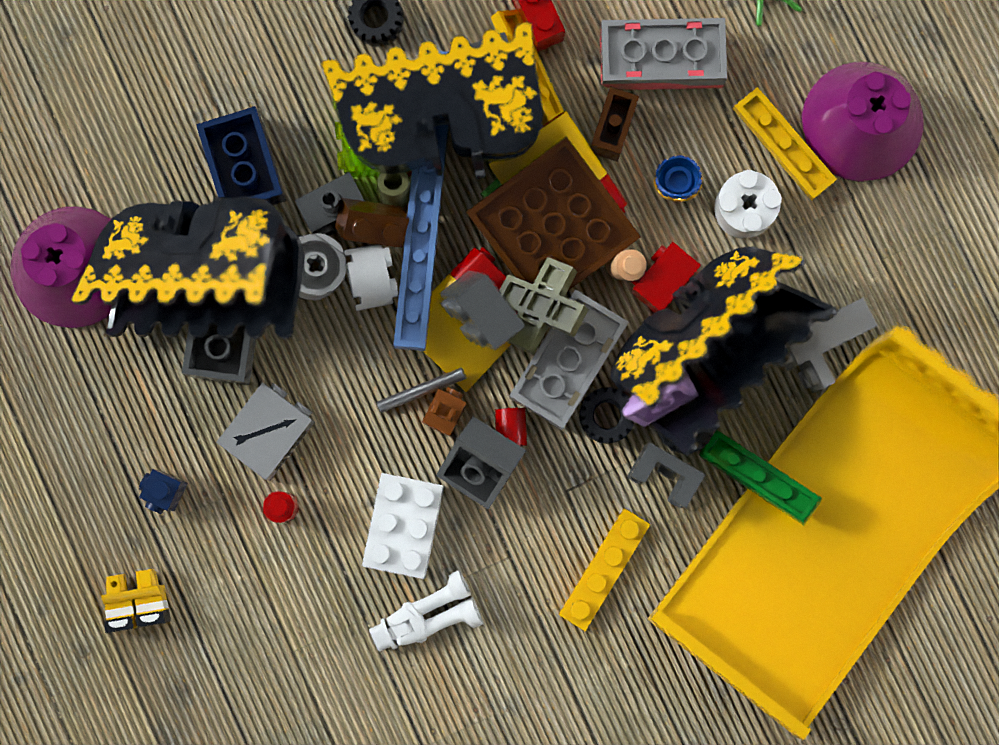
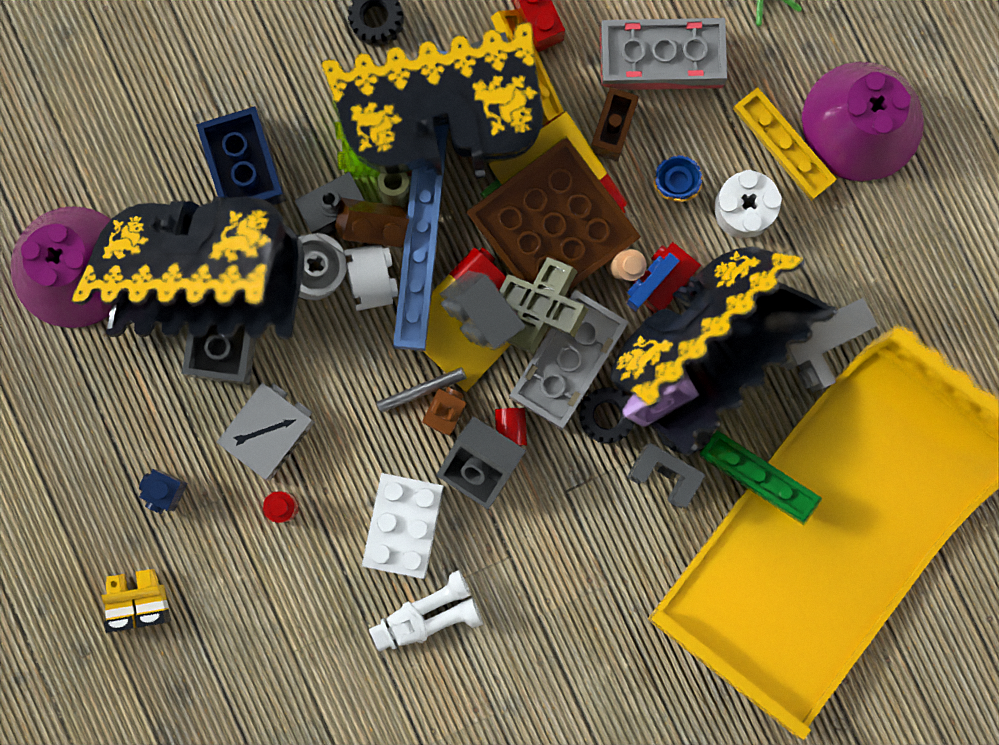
yellow plate [558,508,651,631] -> none
none -> blue plate [626,253,680,312]

